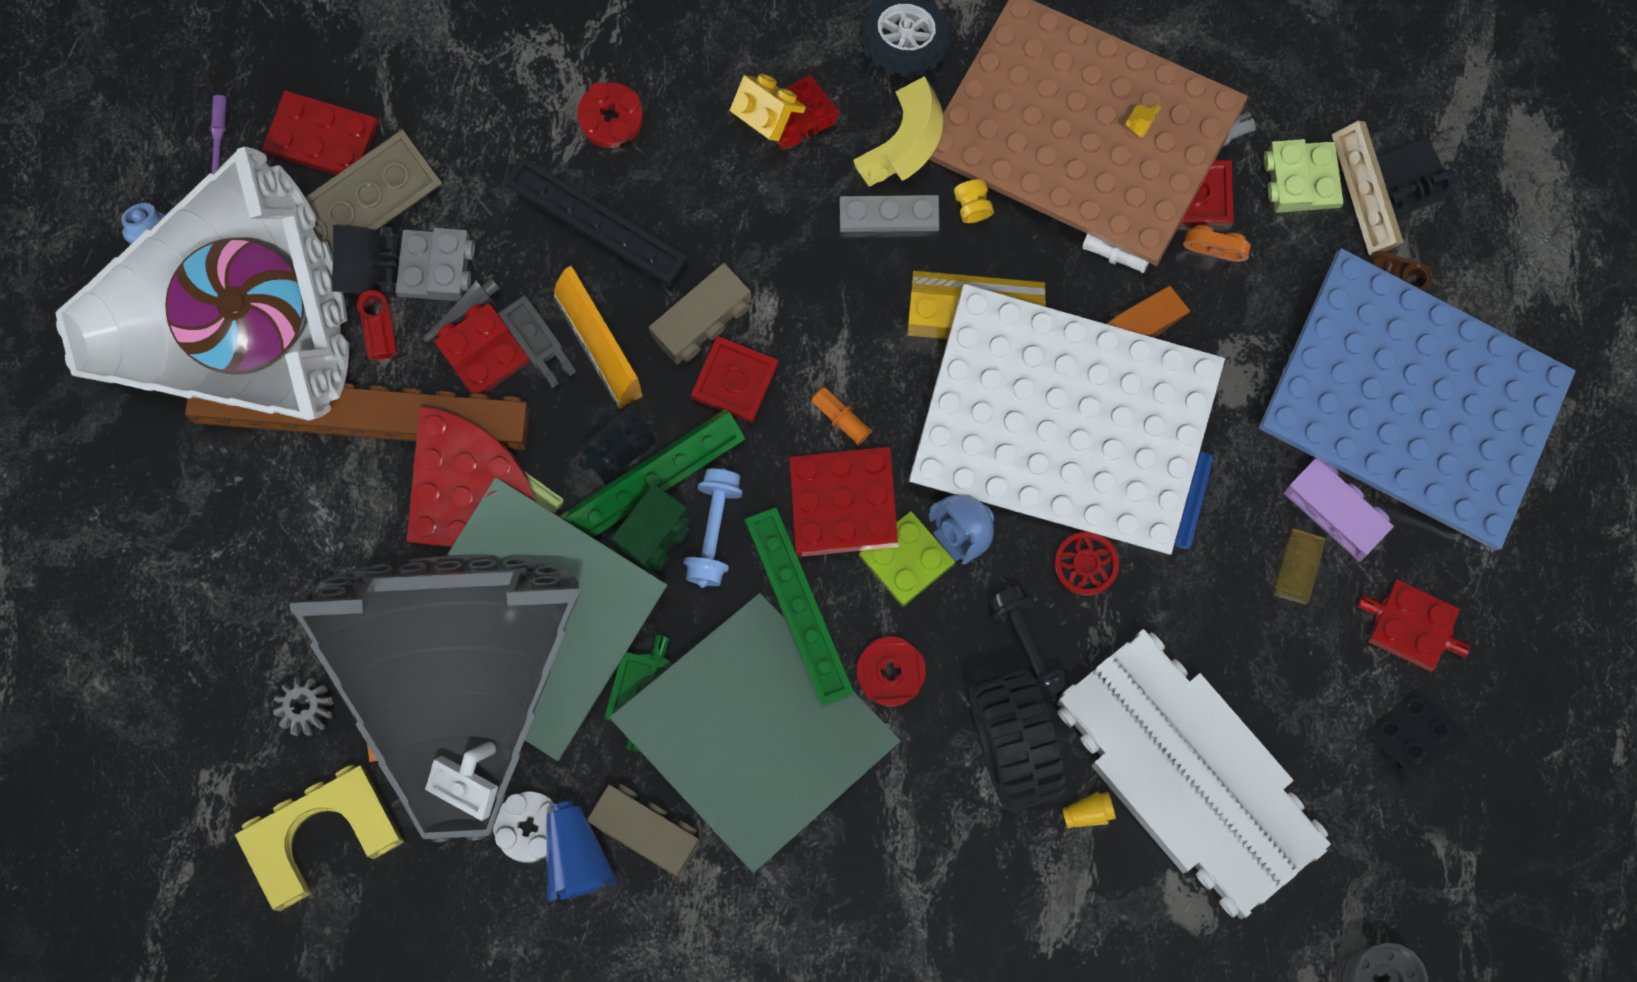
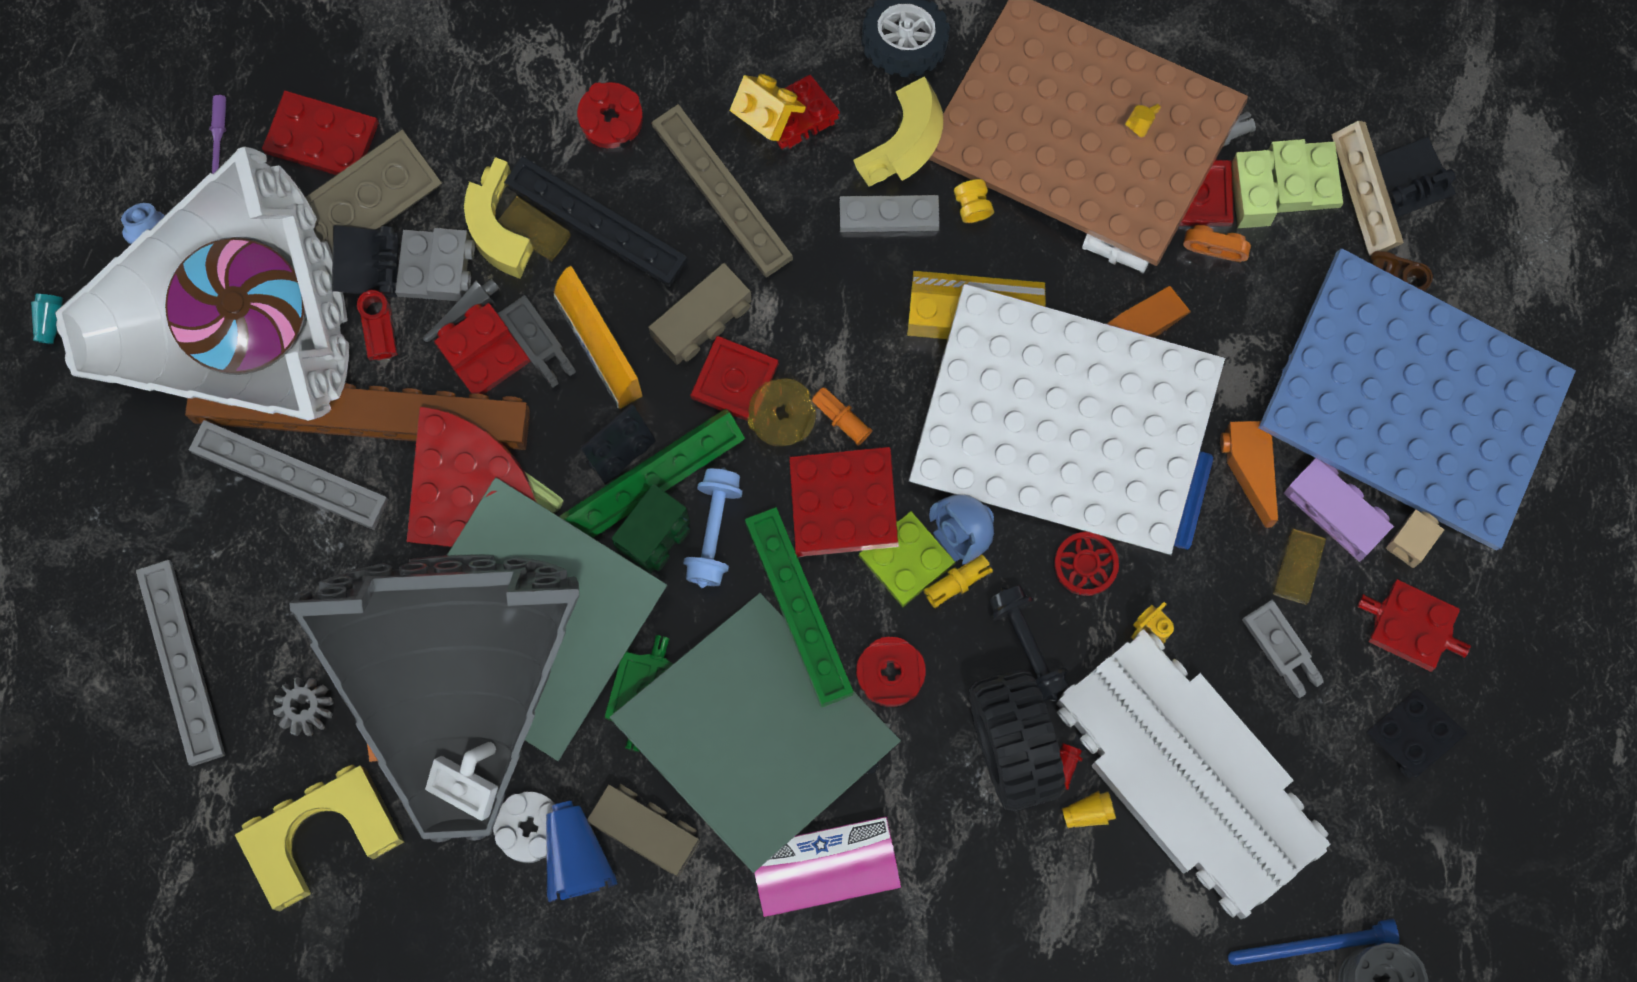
none -> teal cone [31,294,63,344]
none -> light grey plate [136,560,225,766]
none -> light grey plate [189,420,389,530]
none -> light yellow arch [464,157,533,279]
none -> clear yellow plate [497,196,571,262]
none -> dark tan plate [652,104,793,278]
none -> clear yellow plate [748,378,816,447]
none -> dark pink slope [755,817,901,917]
none -> yellow pin [924,554,993,608]
none -> red pin [1059,743,1083,790]
none -> yellow hinge [1131,602,1174,644]
none -> orange slope [1220,421,1278,528]
none -> blue piece [1228,919,1400,965]
none -> yellowish green brick [1232,150,1277,228]
none -> light grey hinge [1242,600,1324,698]
none -> tan brick [1385,510,1444,568]

